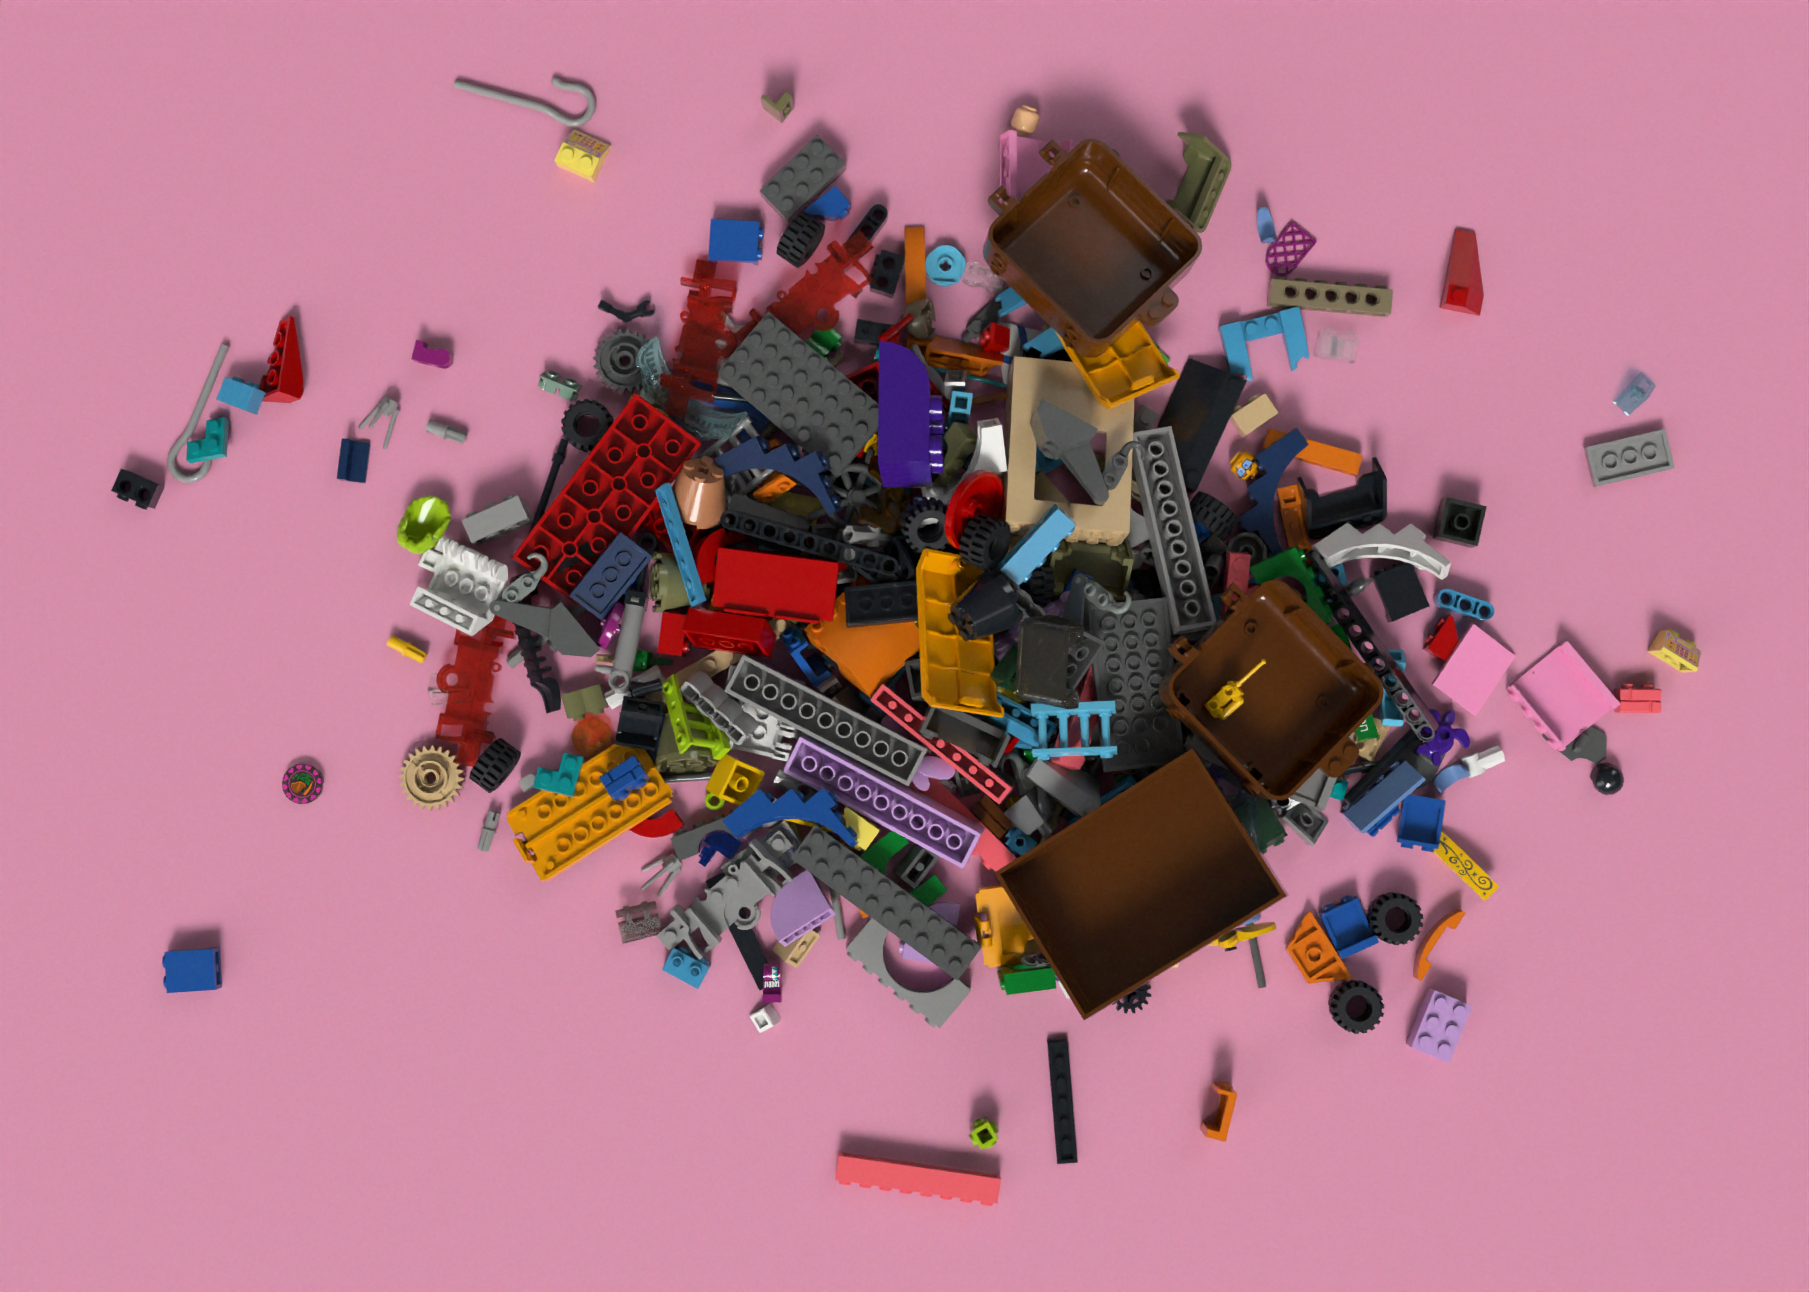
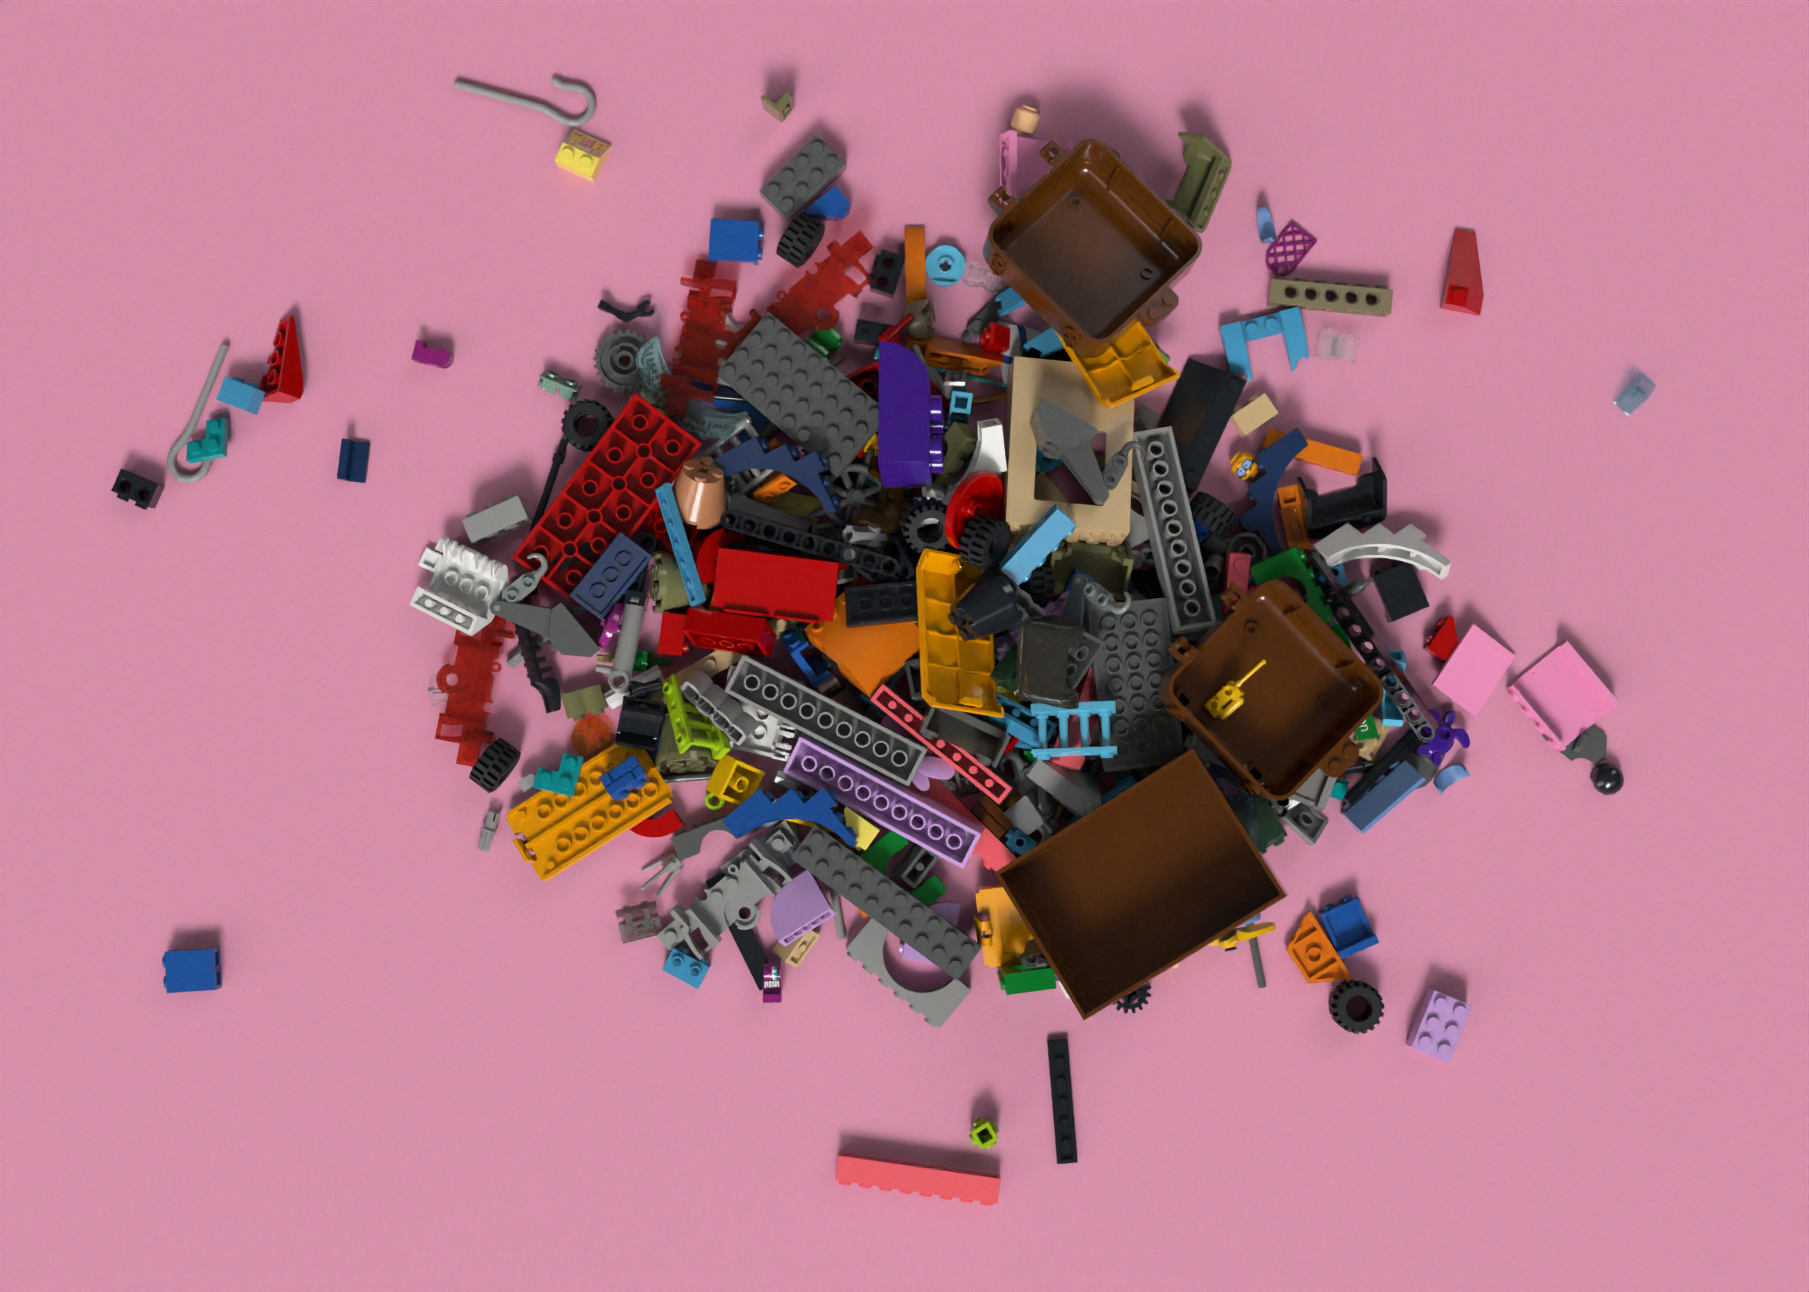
clear smoke tile [282,764,324,804] -> none
light grey plant [358,396,400,449] -> none
yellow axle [387,635,427,663] -> none
lime hair [397,495,451,554] -> none
tan gear [398,745,465,811] -> none
light grey axle [426,419,467,444] -> none
clear blue brick [698,831,743,867] -> none
white slope [750,1003,781,1033] -> none
black beam [846,204,888,259] -> none
orange panel [1200,1080,1238,1142] -> none
blue axle [1367,806,1400,837] -> none
black tyre [1367,892,1424,945] -> none
blue panel [1397,795,1446,852] -> none
orange slope [1413,909,1466,981] -> none
pearl dark grey brick [1432,497,1487,548] -> none
dark azure beam [1433,589,1495,621] -> none
yellow slope [1433,831,1499,901] -> none
white piece [1461,745,1505,778] -> none
light grey plate [1584,429,1674,487] -> none
coral brick [1614,684,1661,713] -> none
light yellow slope [1647,629,1701,673] -> none

